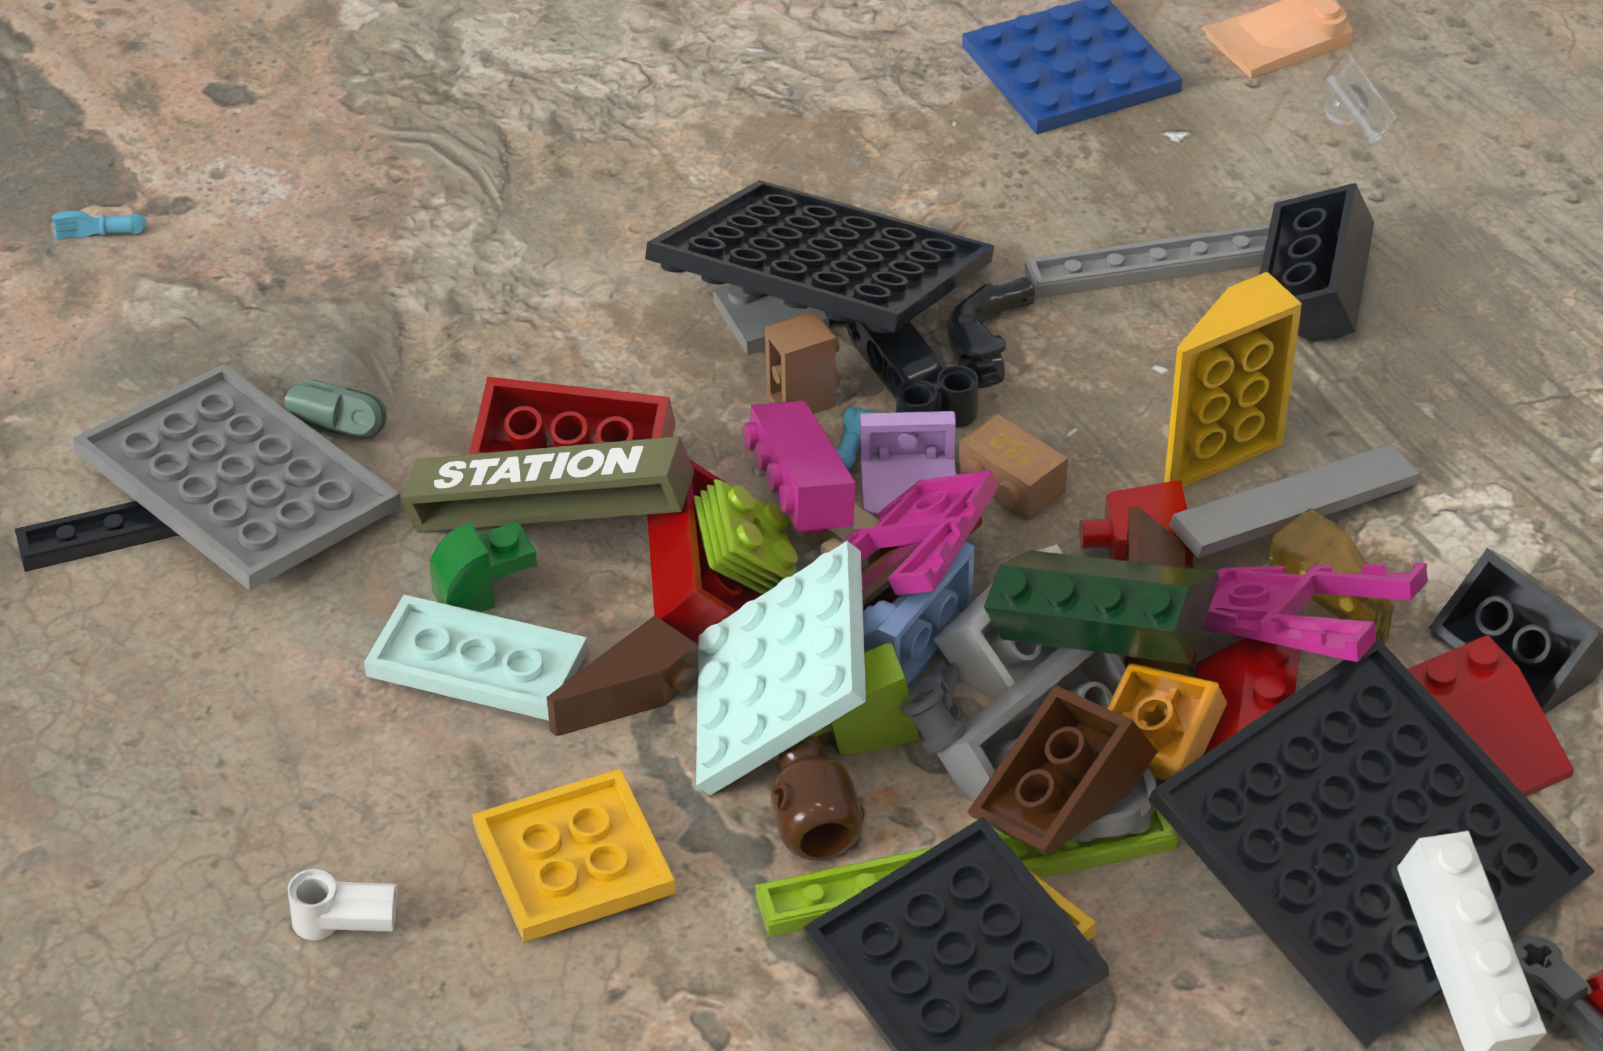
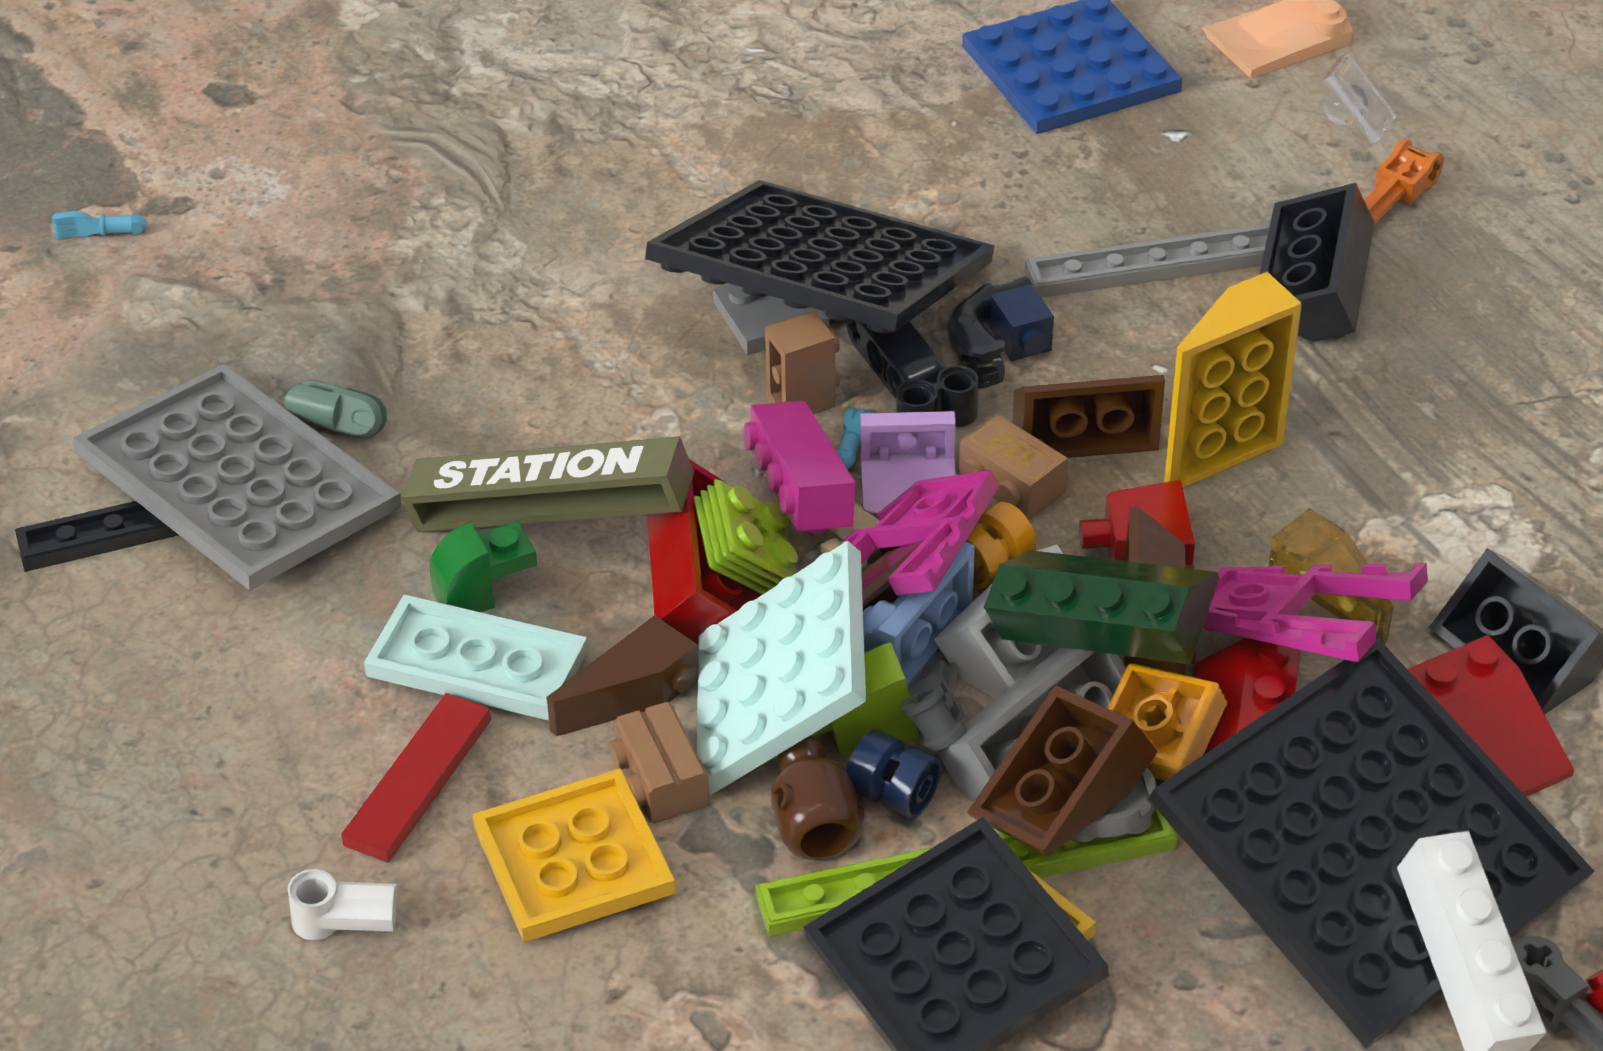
red slope [469,376,676,454] -> none
light grey tile [1169,444,1420,558] -> none
none -> red tile [341,693,491,863]
none -> medium nougat brick [609,702,709,823]
none -> dark blue wheel [846,729,942,820]
none -> light orange wheel [965,501,1037,589]
none -> dark blue brick [989,284,1054,361]
none -> reddish brown slope [1012,375,1165,458]
none -> orange connector [1364,138,1444,226]

